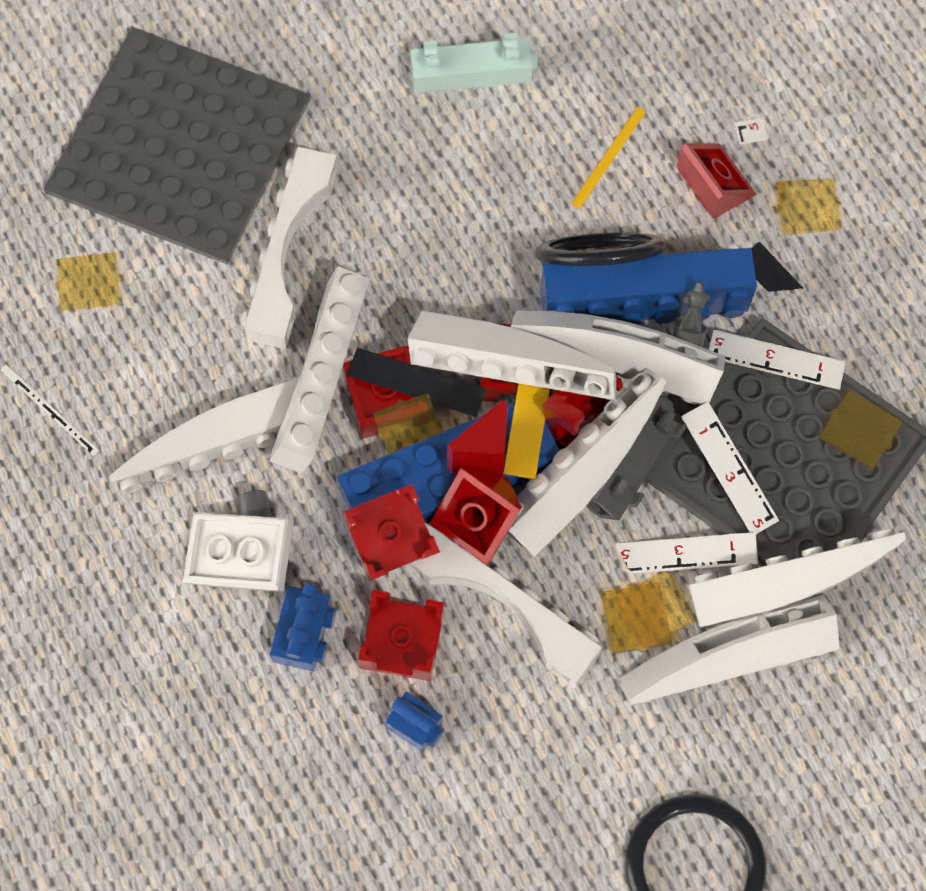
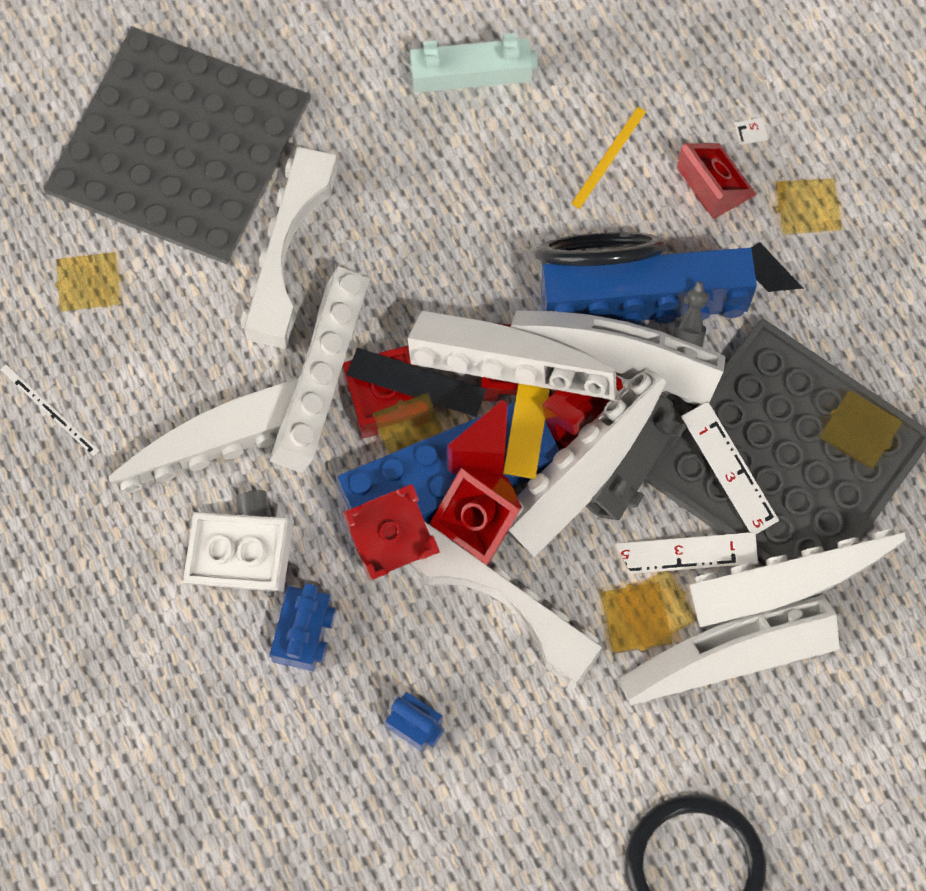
red panel [358,589,444,681] -> none
white sticker [709,330,846,390] -> none

